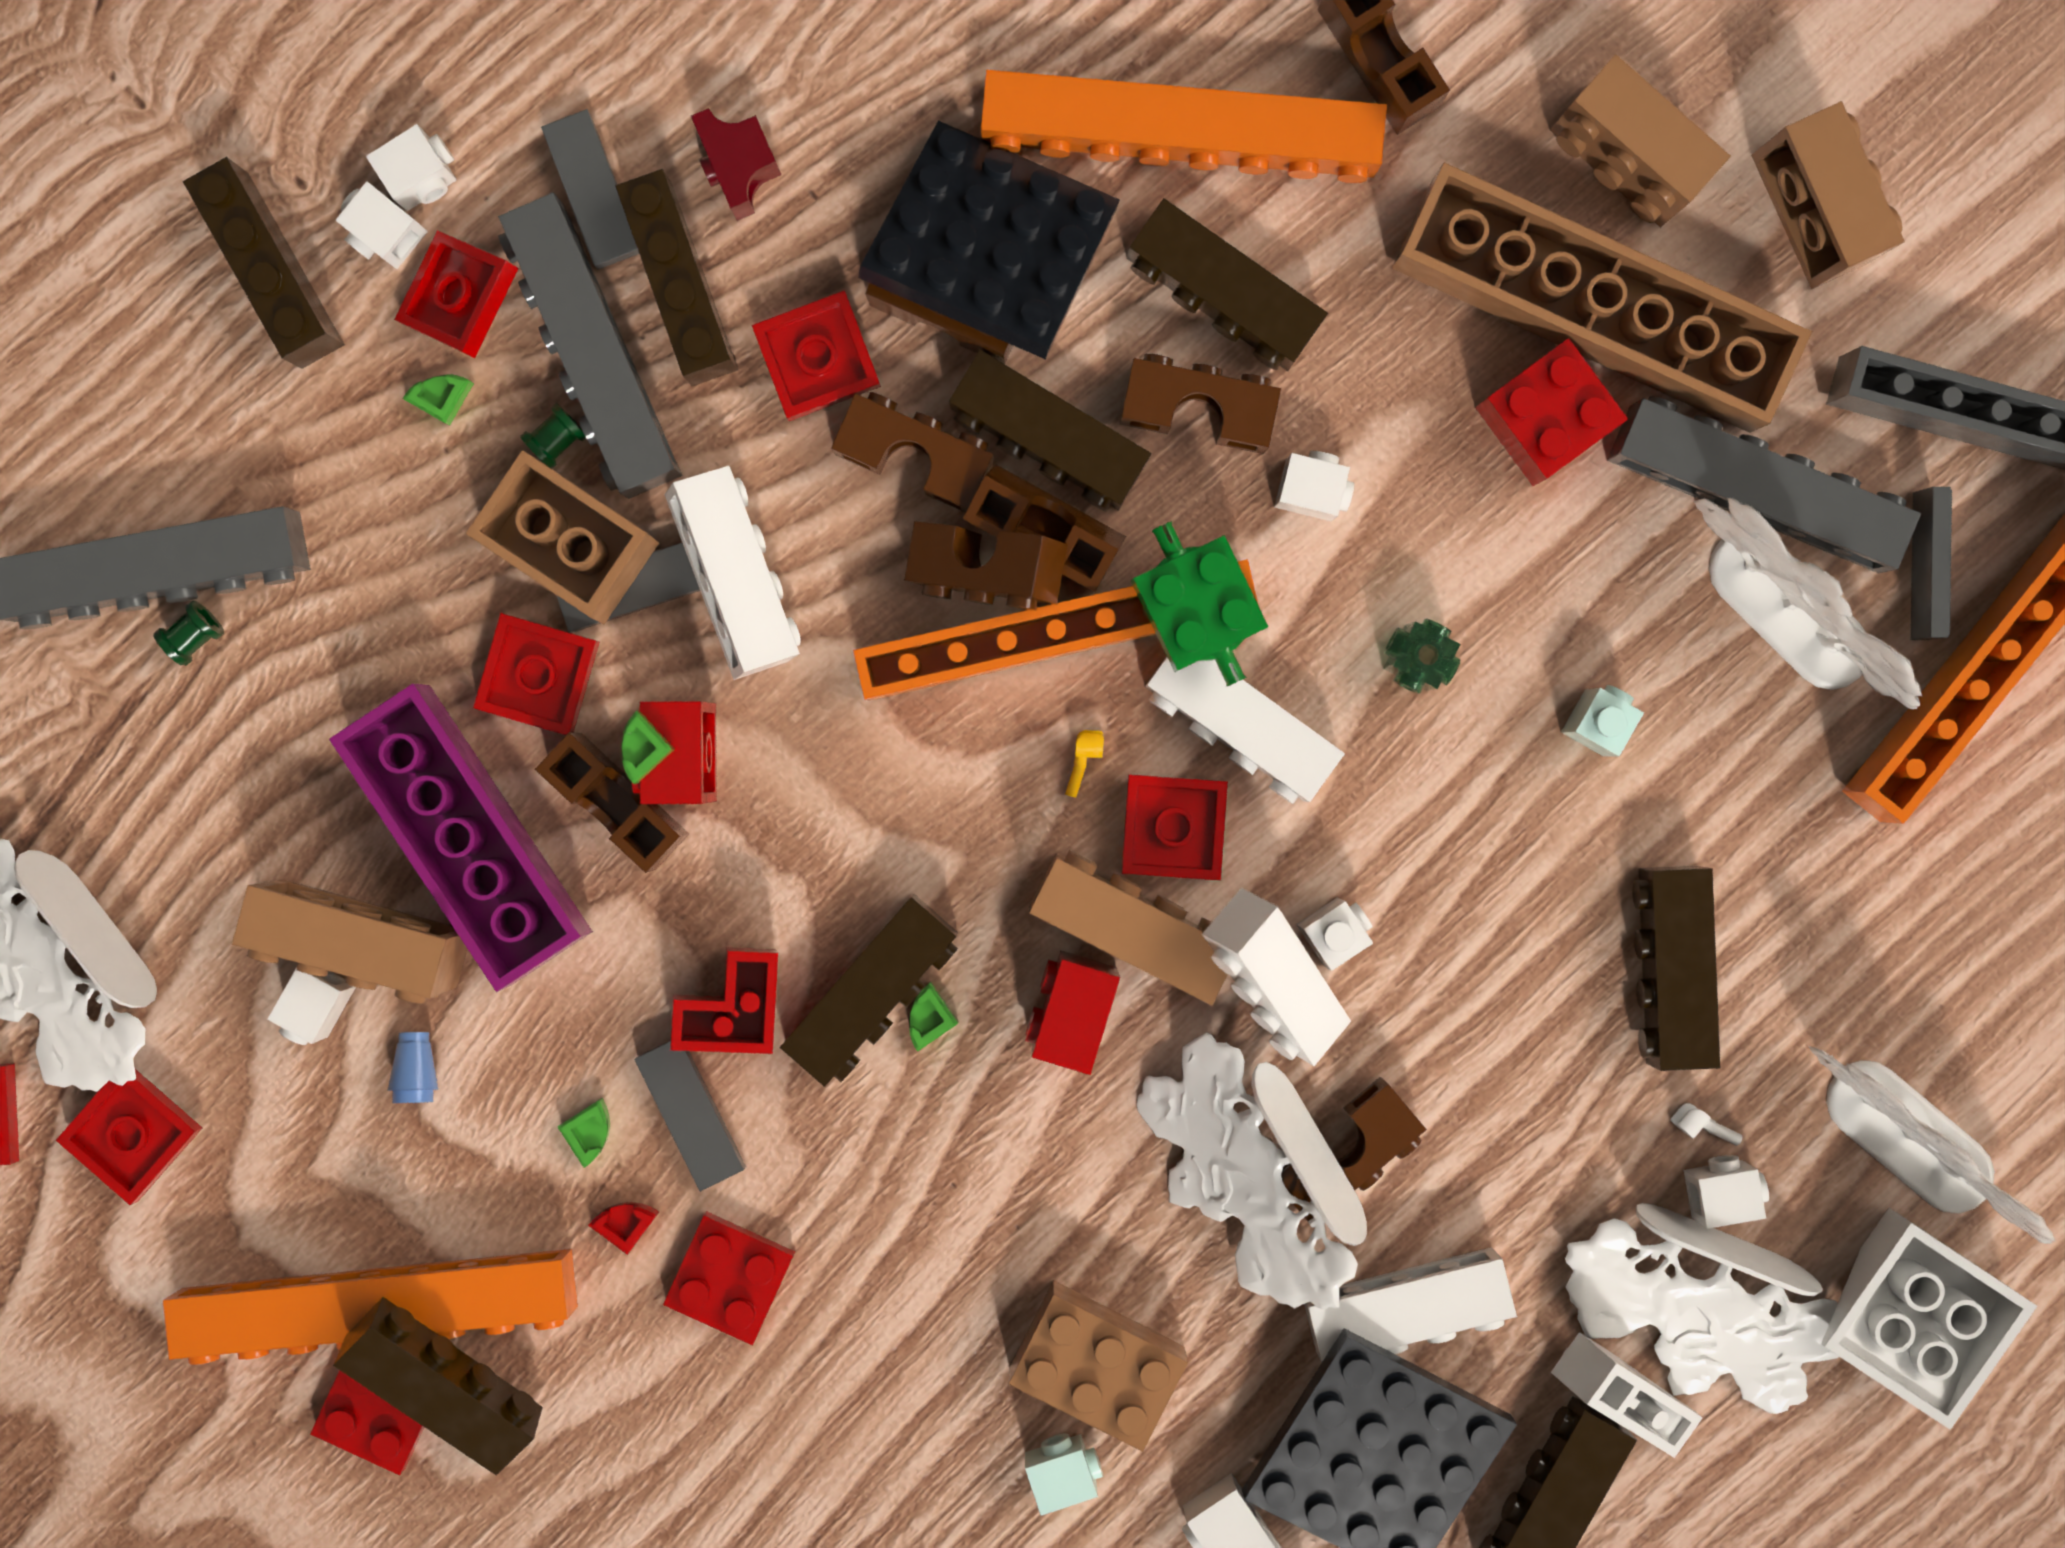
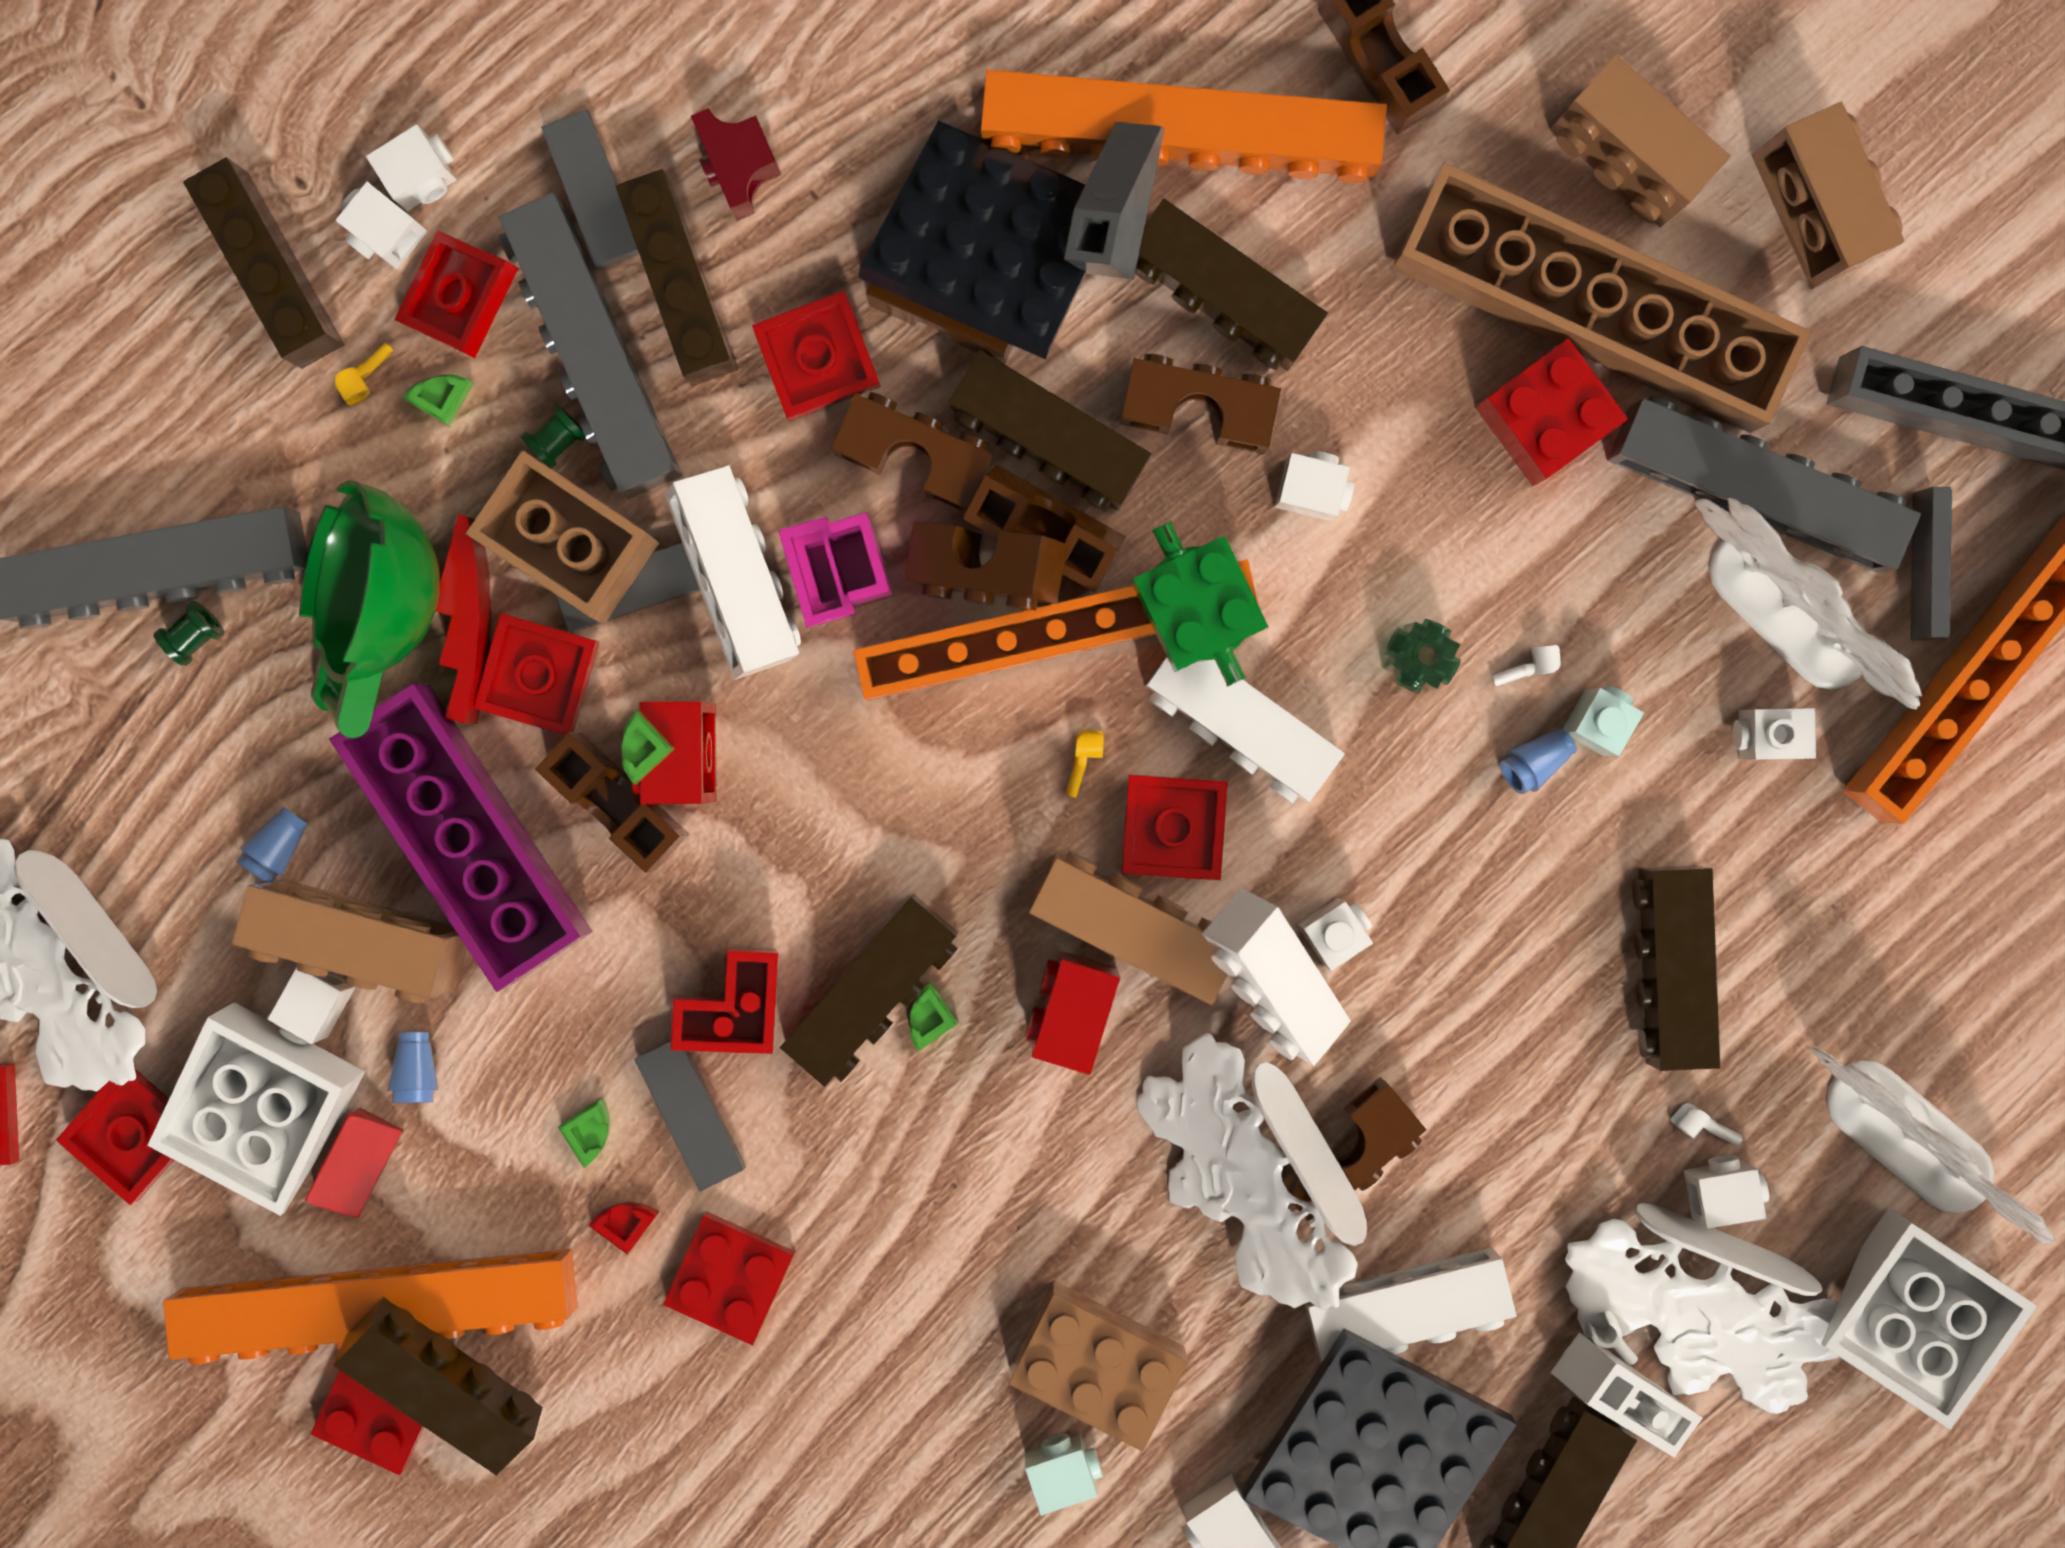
none -> white slope [147,1002,365,1216]
none -> medium blue cone [236,807,308,882]
none -> green windscreen [299,480,440,738]
none -> slope [305,1108,404,1218]
none -> yellow hand [335,342,394,406]
none -> red slope [436,514,492,724]
none -> dark pink plate [778,513,894,629]
none -> dark grey slope [1064,122,1165,280]
none -> white hand [1492,645,1561,687]
none -> medium blue cone [1499,728,1577,794]
none -> white hand [1587,1311,1638,1365]
none -> white brick [1732,708,1816,760]

